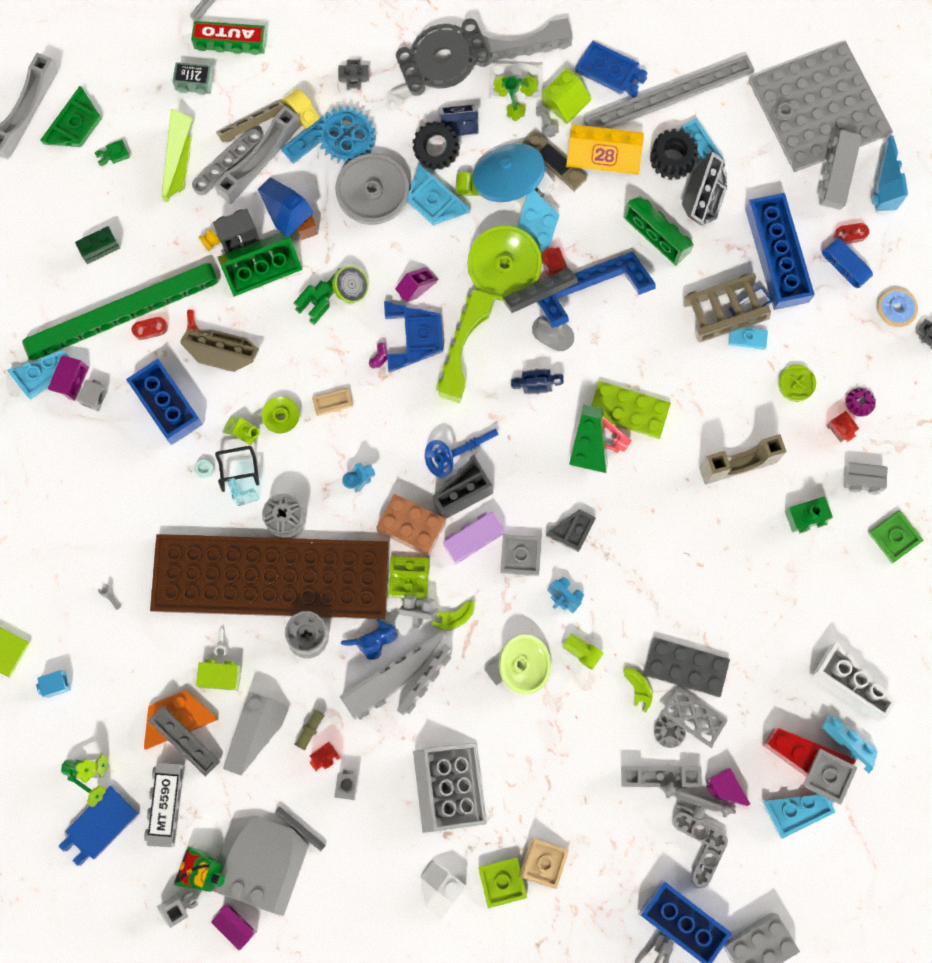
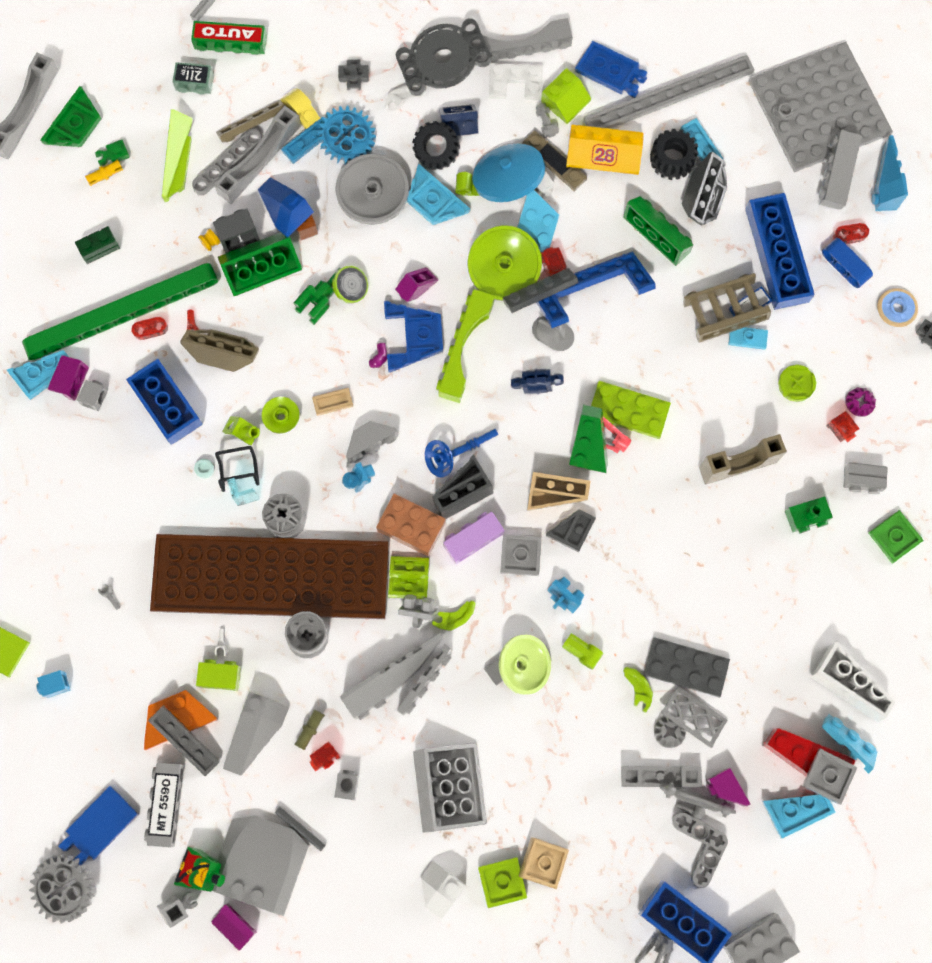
lime plant [61,754,108,807] -> none
blue animal [340,619,398,660] -> none
lime plant [493,75,538,121] -> none
none -> light grey gear [29,854,95,924]
none -> yellow pin [85,159,123,186]
none -> light grey slope [346,421,399,464]
none -> tan wedge [527,472,591,511]

